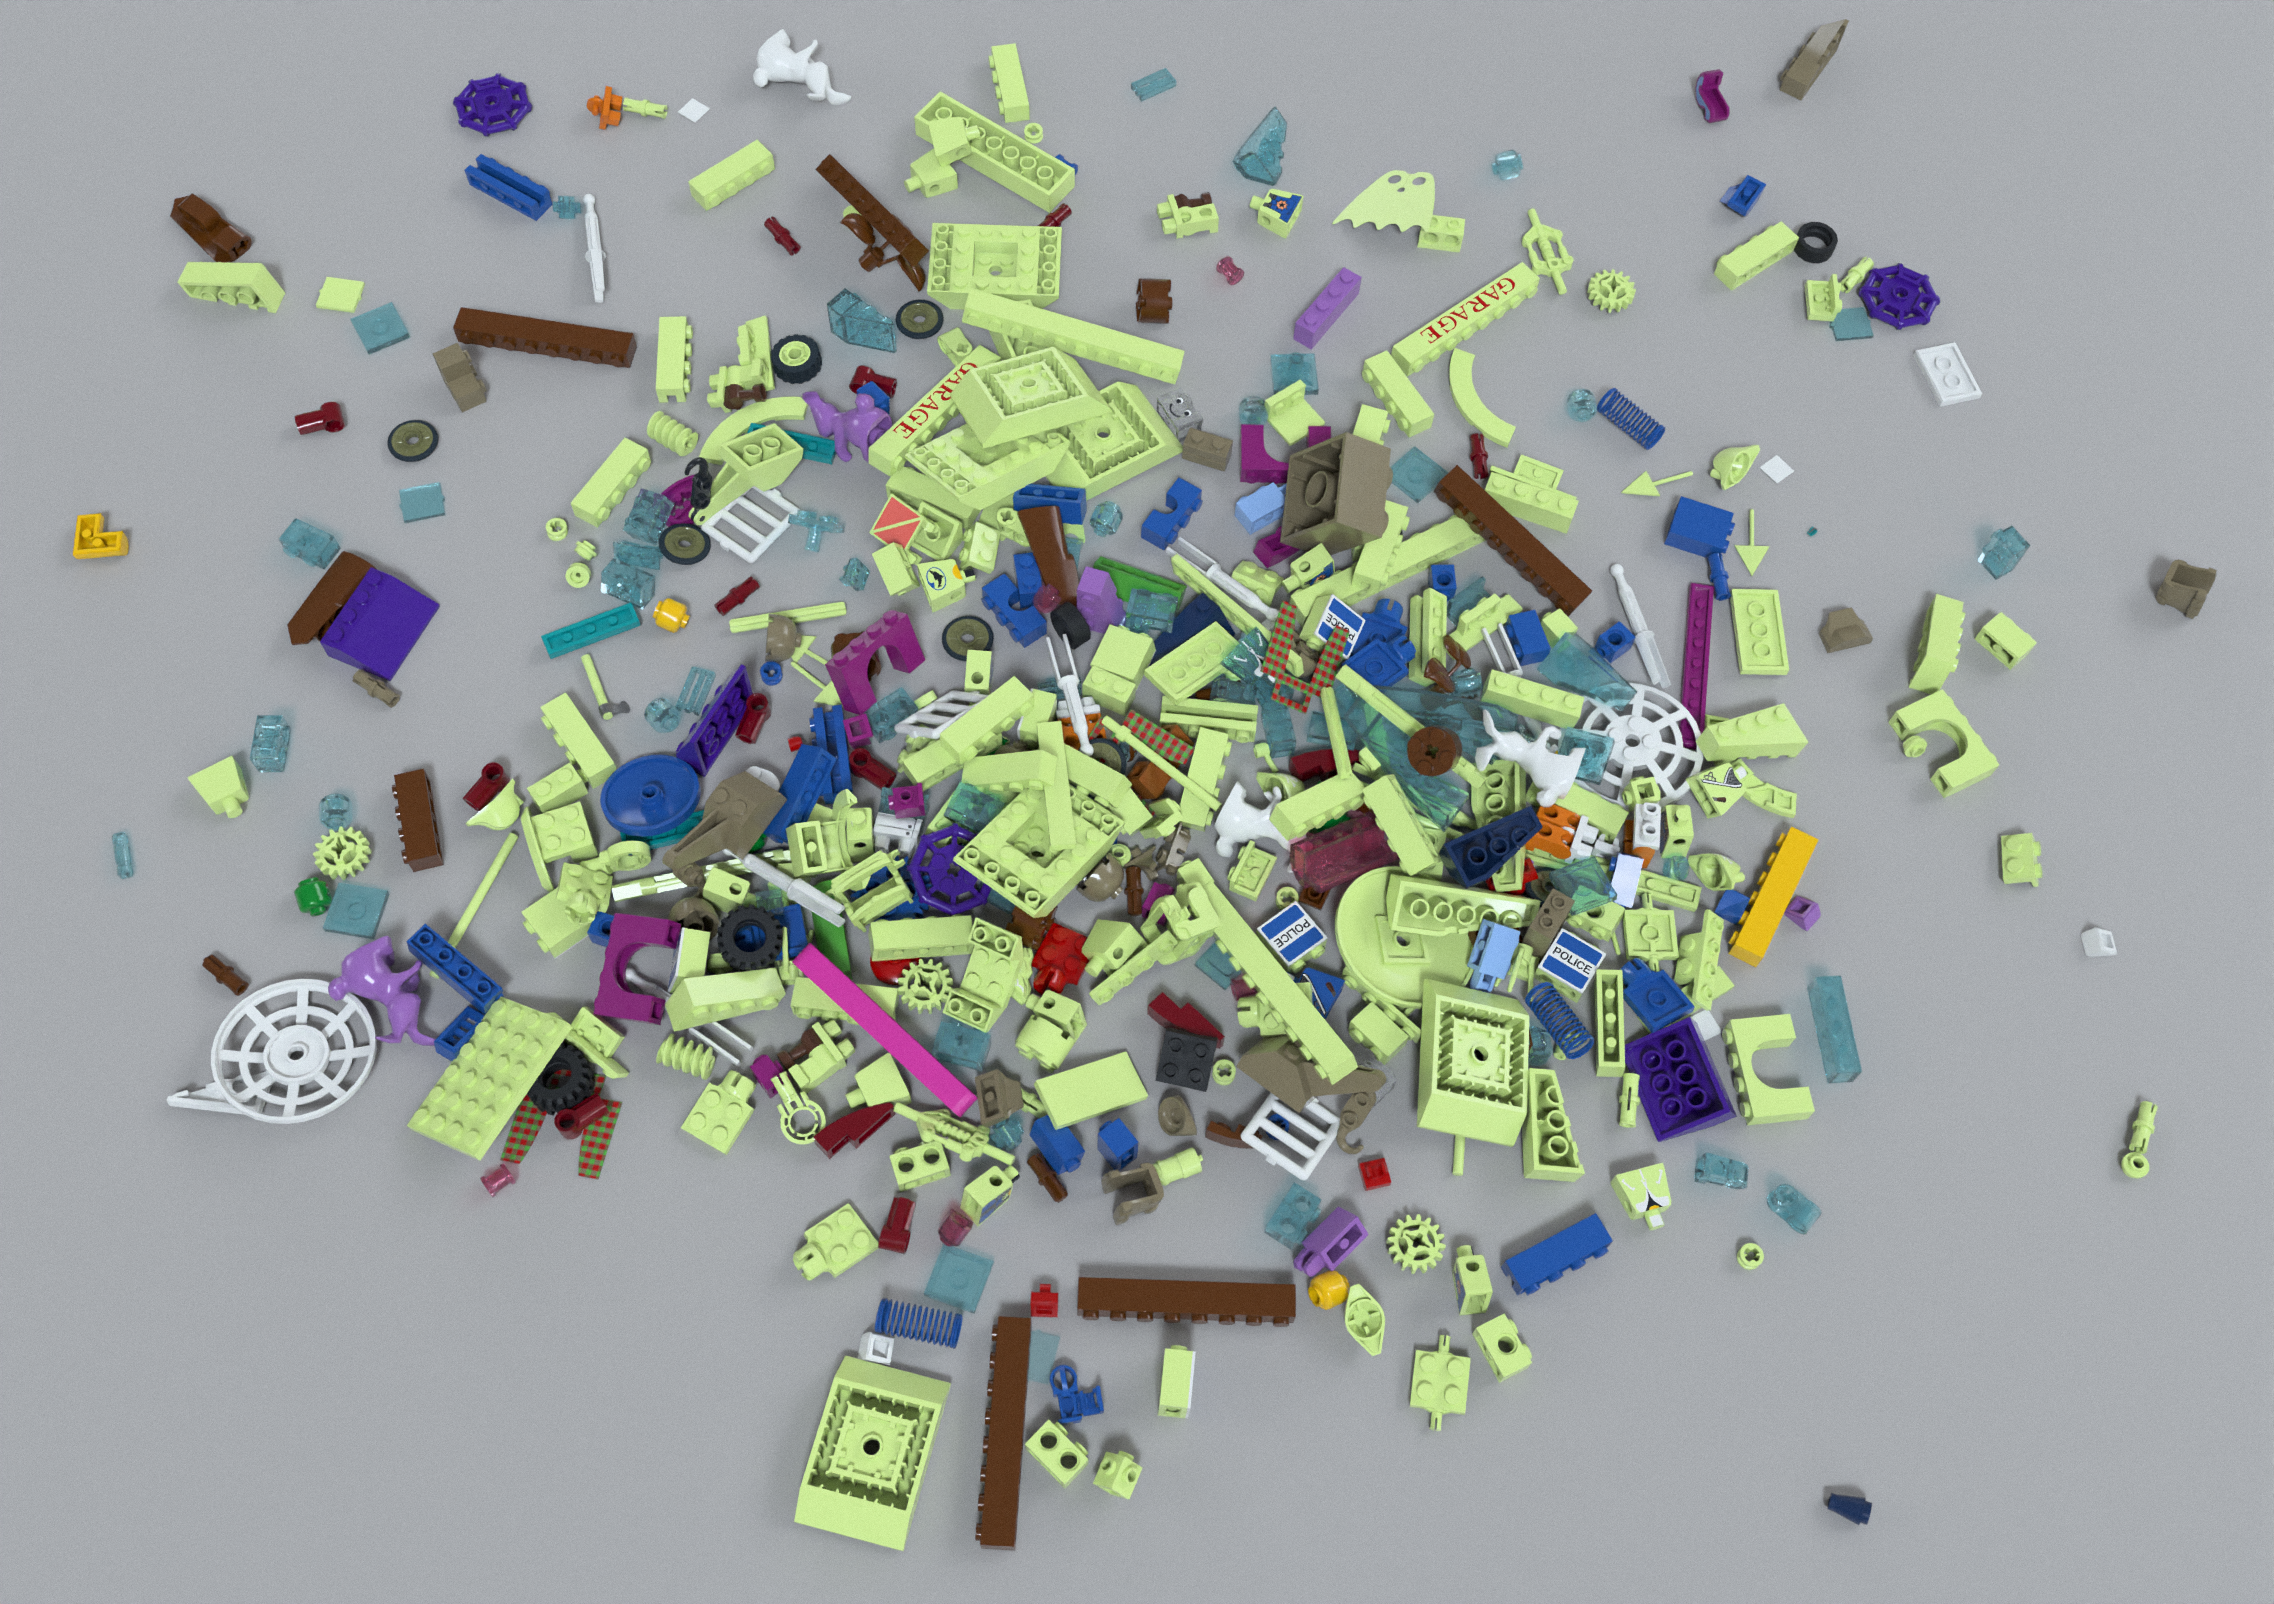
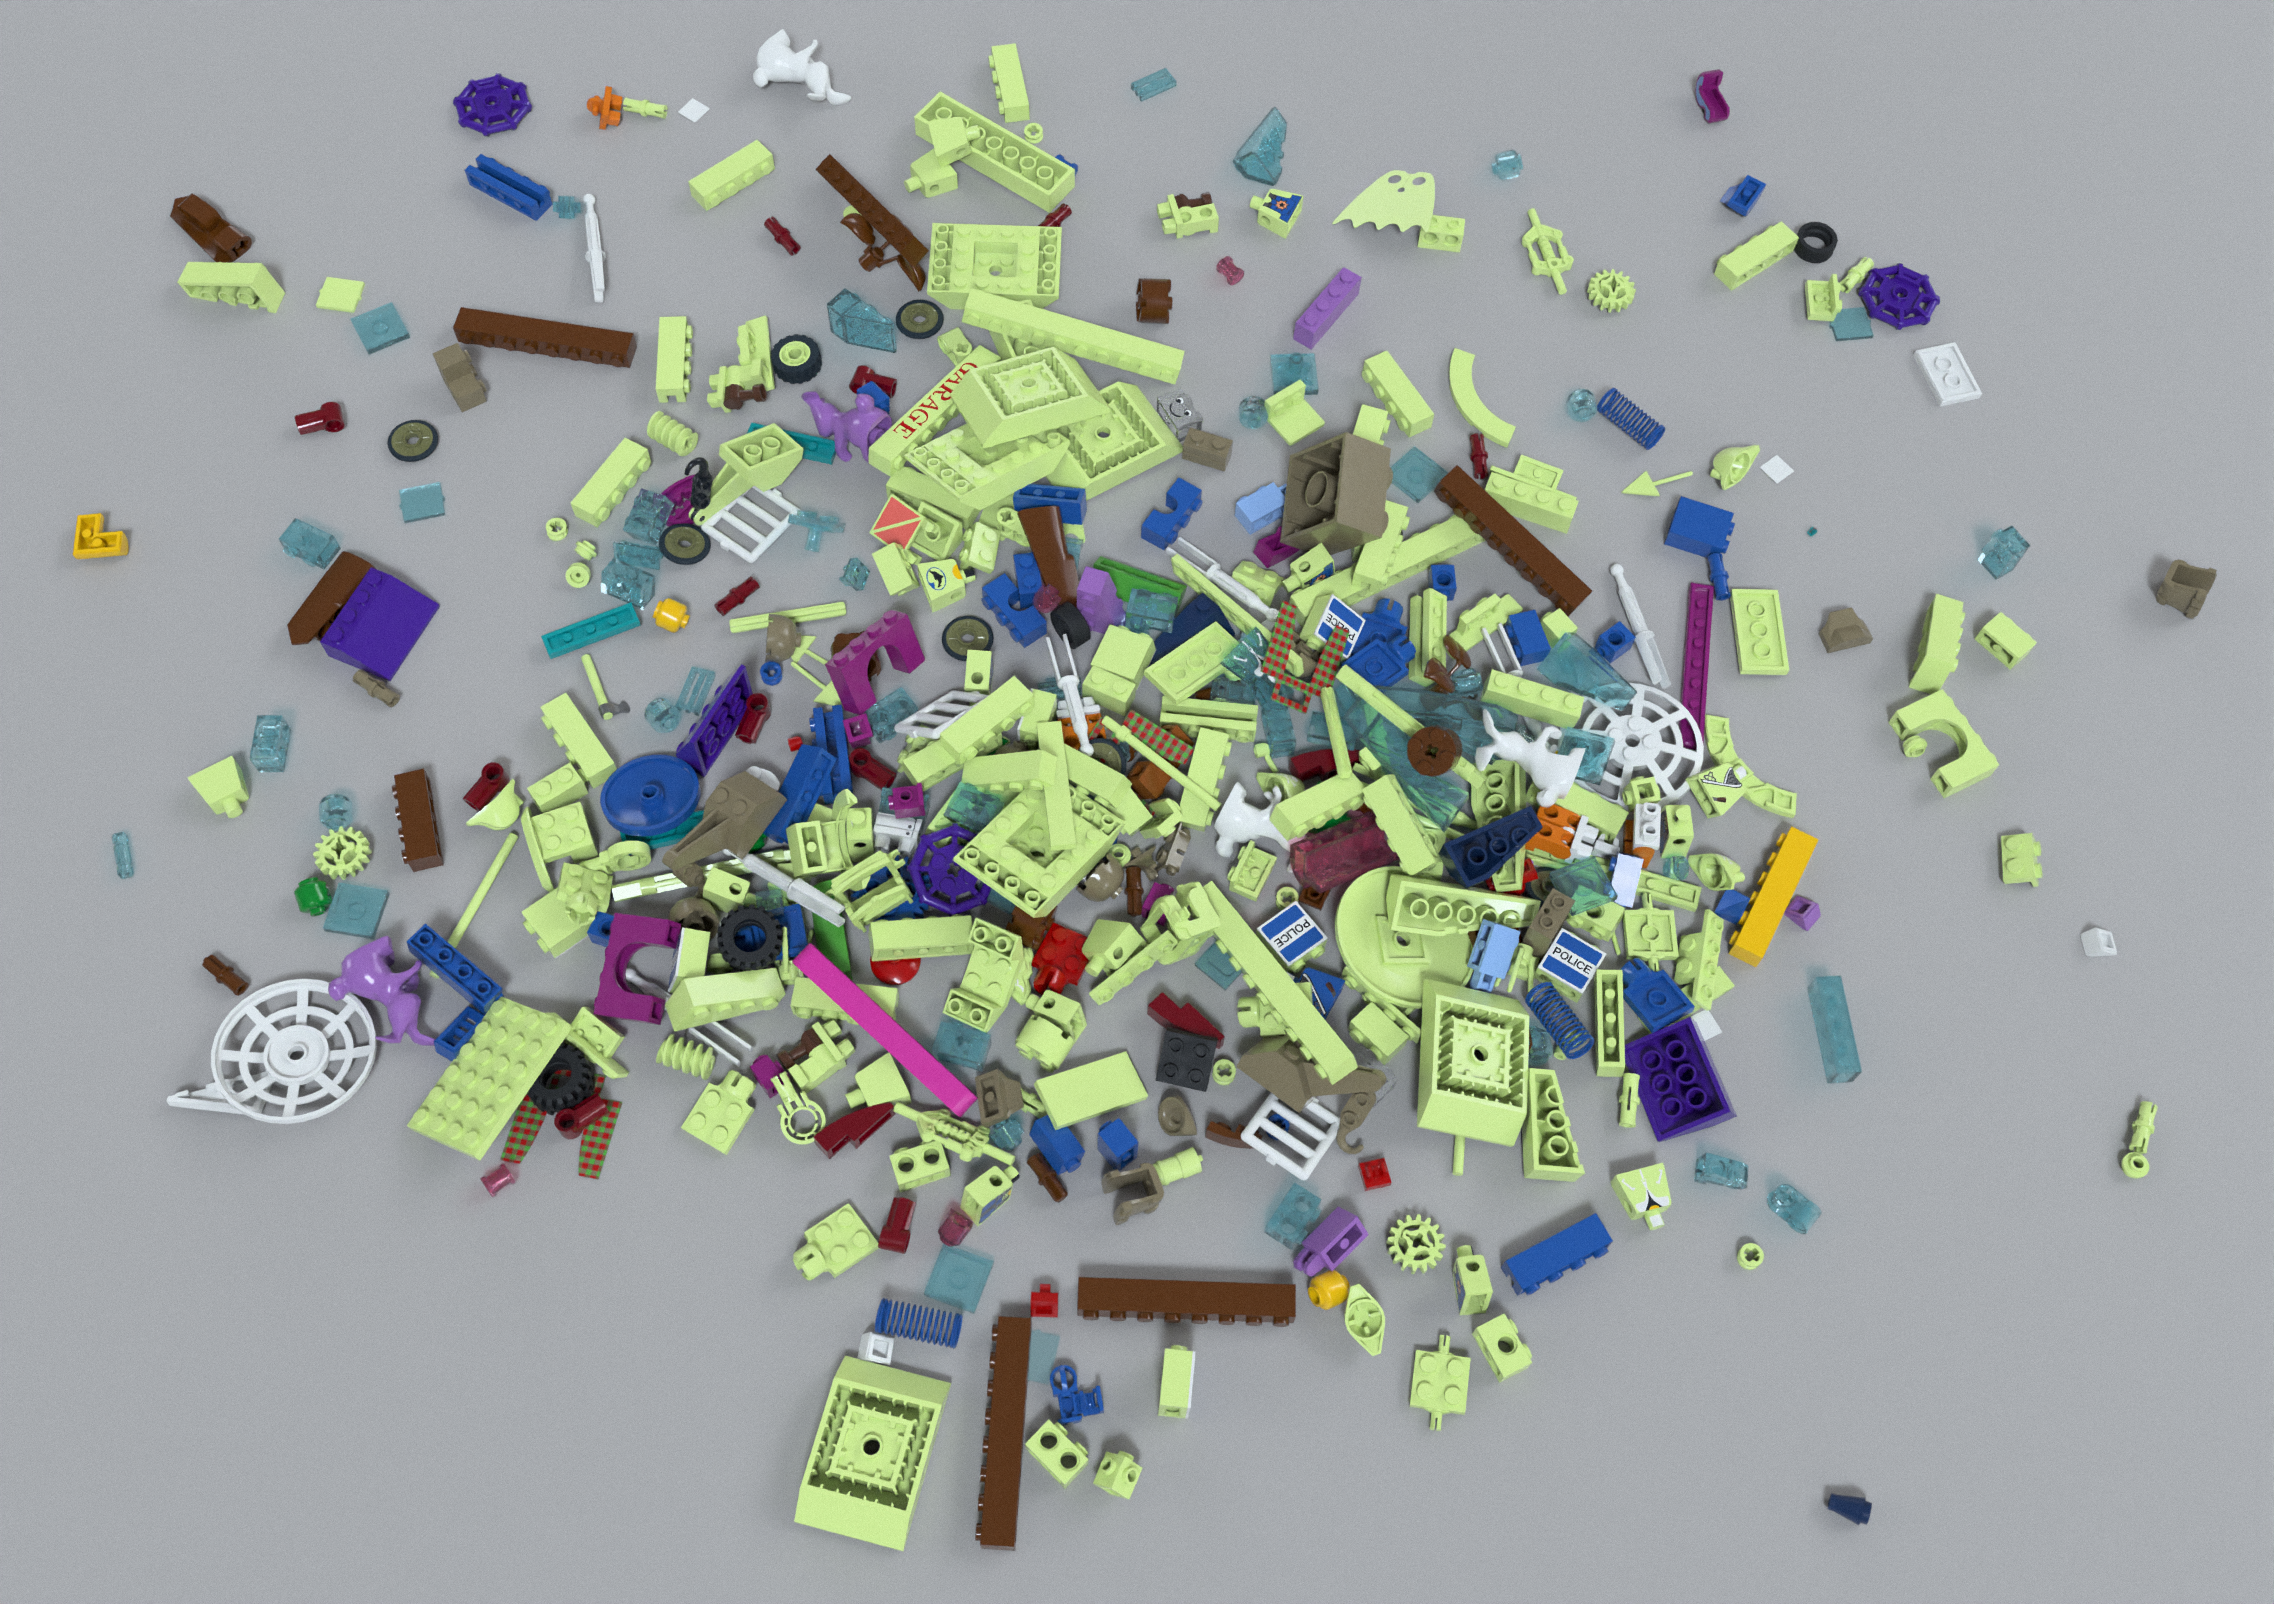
yellowish green tile [699,397,808,465] -> none
yellowish green gear [898,959,953,1014] -> none
yellowish green tile [912,690,938,711] -> none
clear light blue head [1089,501,1123,537] -> none
yellowish green brick [1176,858,1214,887] -> none
clear pink bush [1230,978,1258,1001] -> none
magenta arch [1240,424,1331,484] -> none
yellowish green brick [1391,262,1540,377] -> none
clear light blue panel [1447,576,1491,626] -> none
yellowish green wedge [1695,703,1808,761] -> none
yellowish green arch [1722,1014,1815,1125] -> none
yellowish green piece [1734,509,1770,576] -> none
dark tan wedge [1780,19,1849,101] -> none

